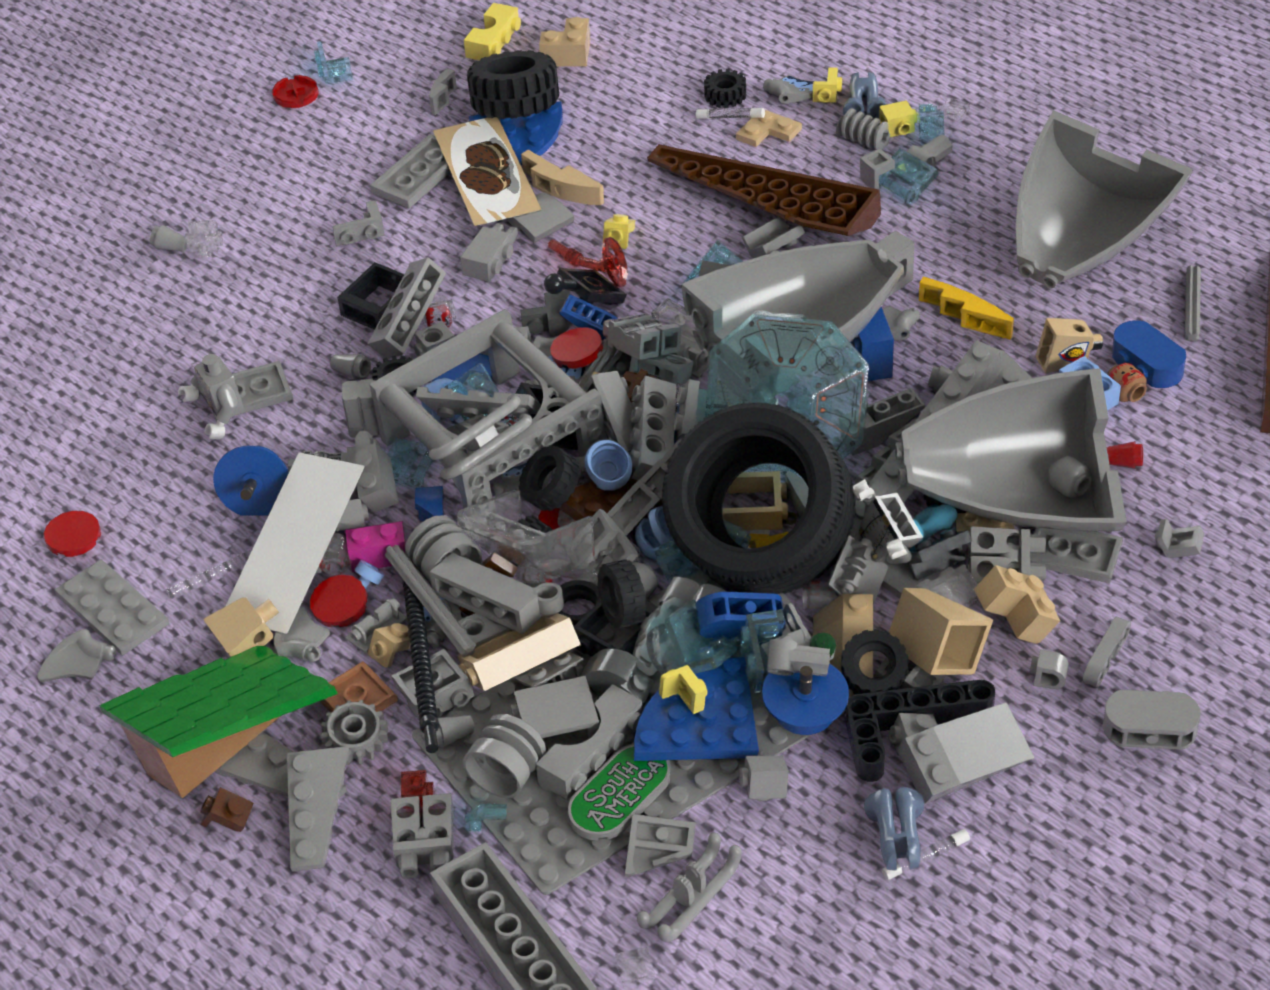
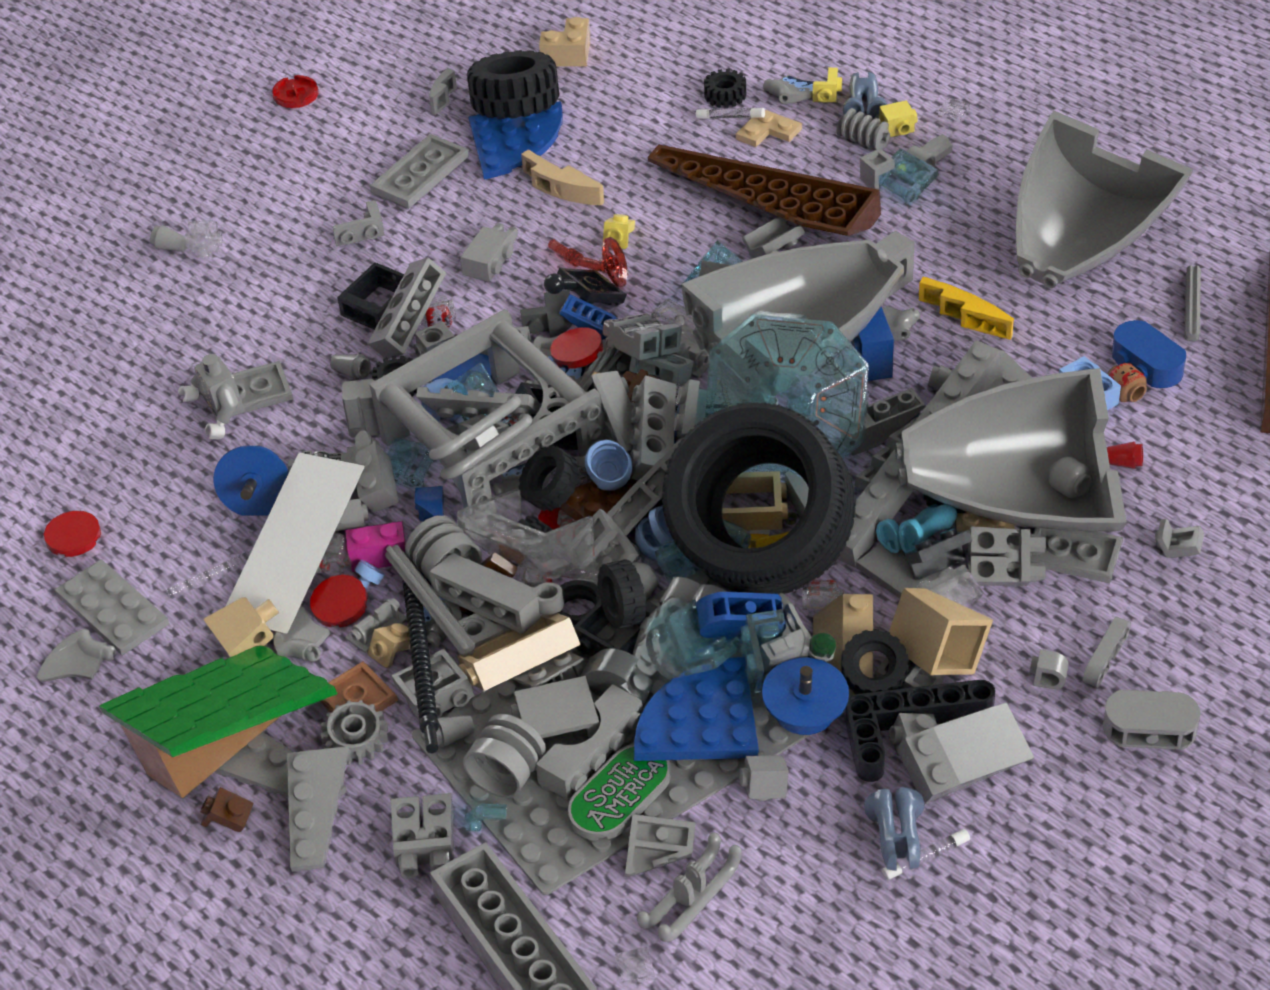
clear light blue bracket [314,41,353,84] -> none
clear red plate [401,770,435,809] -> none
sticker [433,117,542,226] -> none
light yellow arch [464,3,521,61] -> none
light grey slope [507,192,574,243] -> none
light yellow bracket [659,665,707,714] -> none
light grey piece [767,639,830,677] -> none
light grey hinge [827,535,888,604] -> none
light grey torso [851,479,923,564] -> none
clear light blue bracket [915,104,945,142] -> none
tan brick [974,565,1060,644] -> none
tan torso [1035,318,1103,373] -> none

